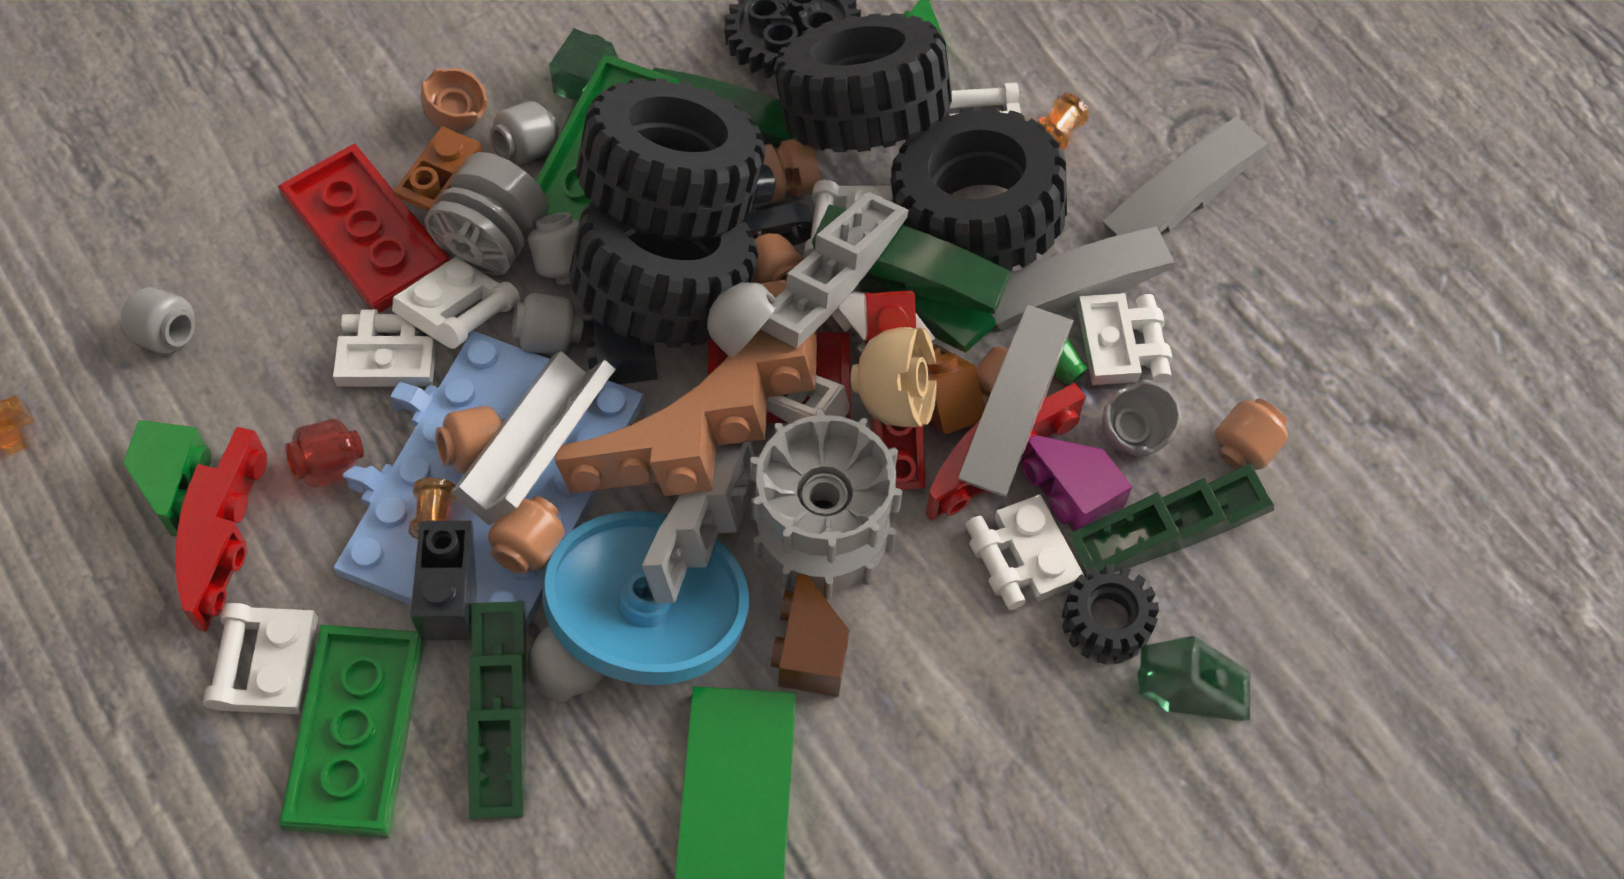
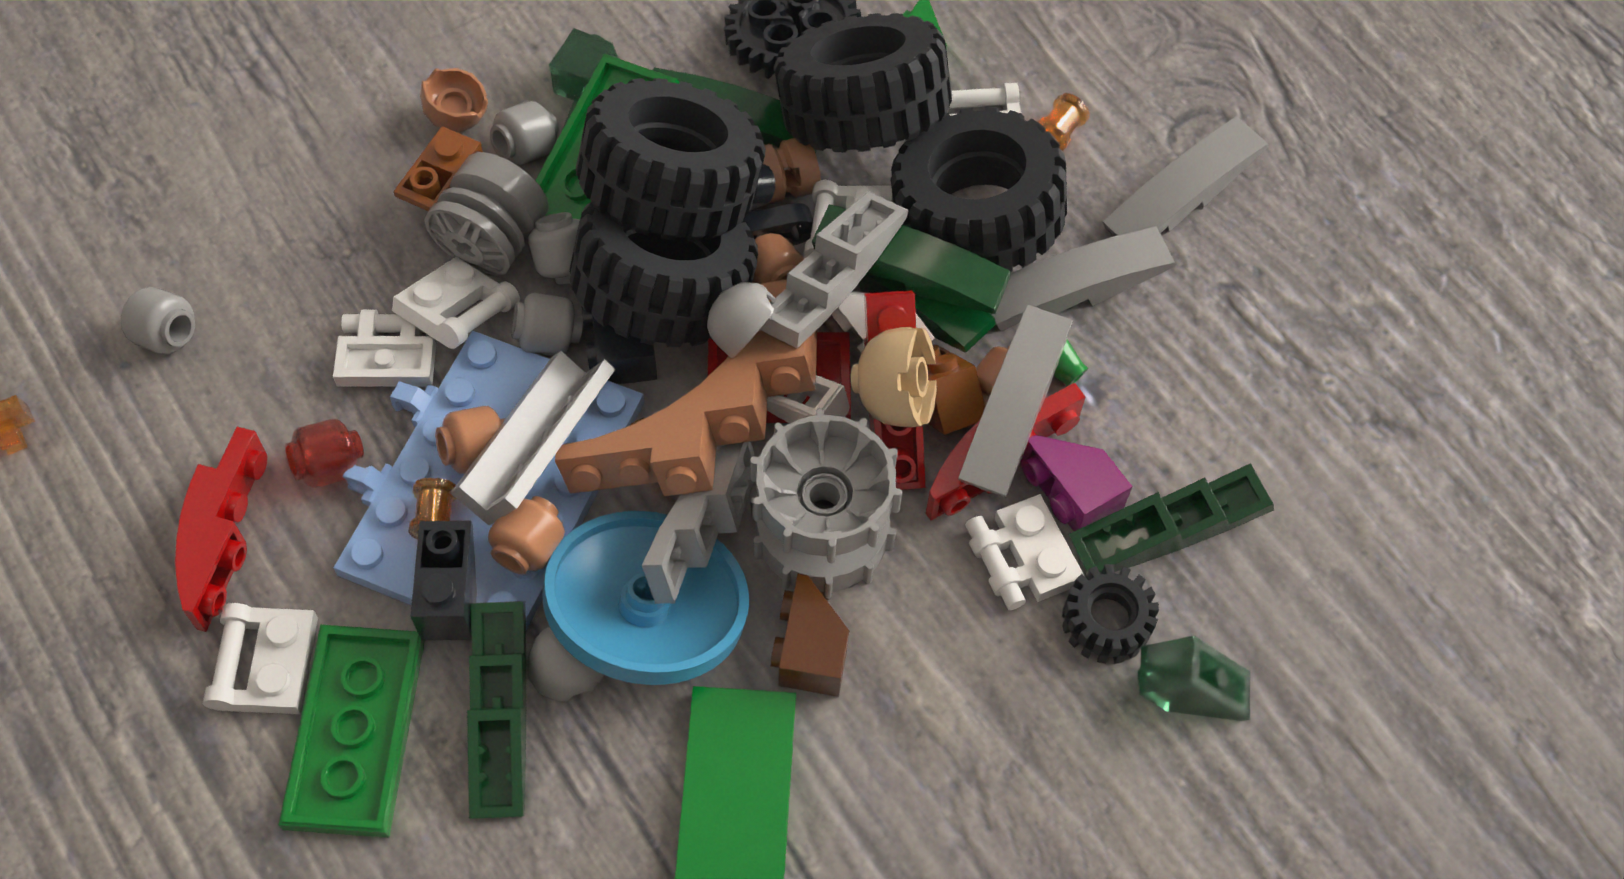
green slope [123,420,211,536] -> none
red tile [277,143,450,314] -> none
white plate [1077,293,1172,385] -> none
light grey hair [1101,380,1182,457] -> none
nougat head [1215,398,1288,470] -> none

